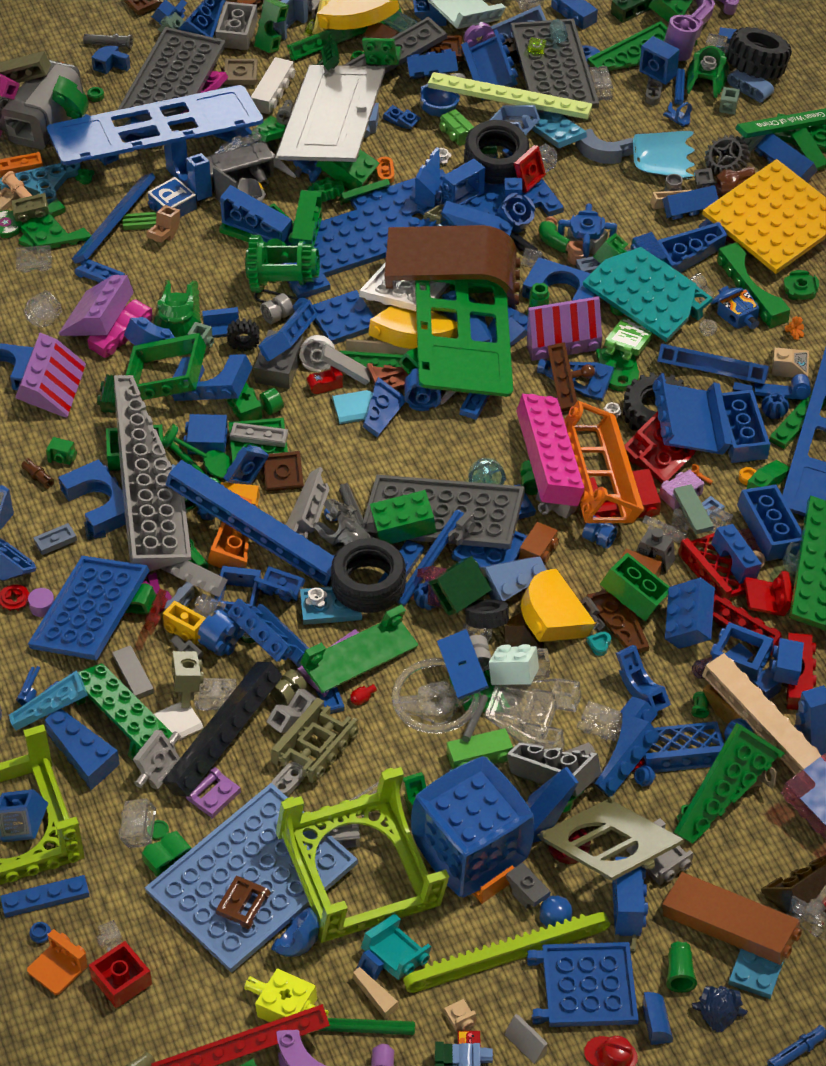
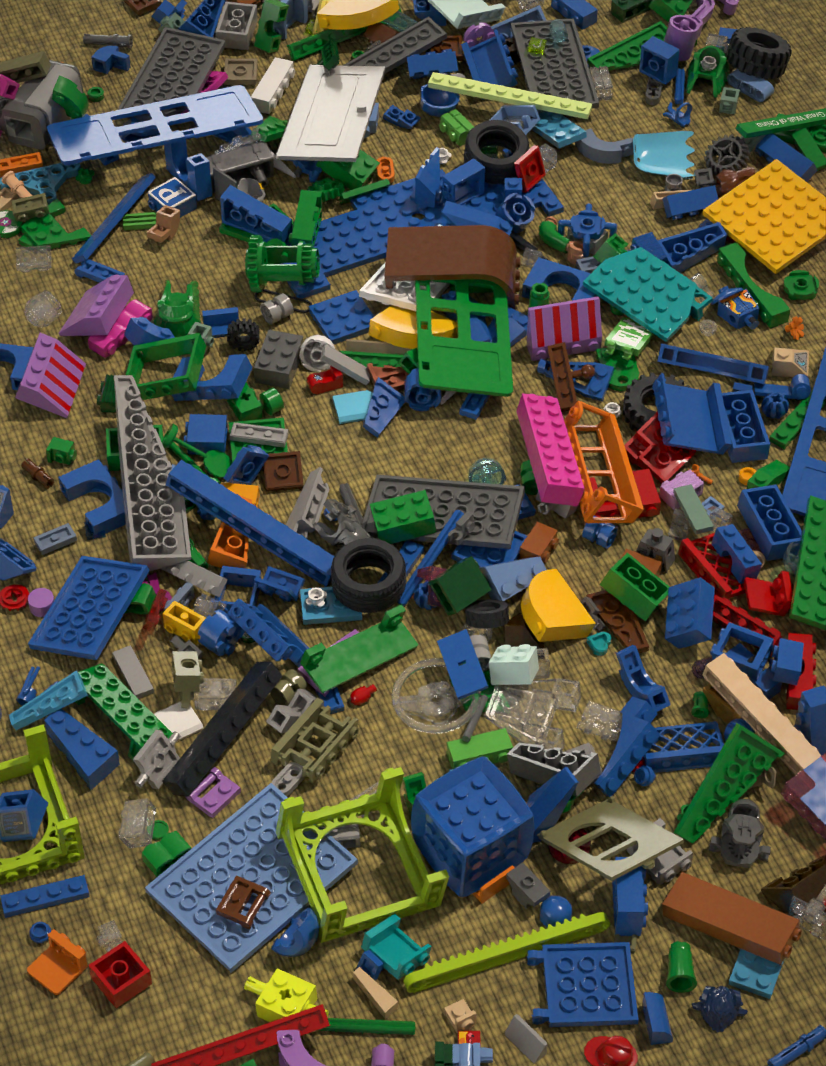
blue slope [258,297,318,361] -> none
dark grey pin [276,100,294,125] -> none
green bracket [362,38,402,65] -> none
olive tile [423,204,446,224] -> none
clear plate [642,515,685,543] -> none
none -> dark grey helmet [709,799,771,868]

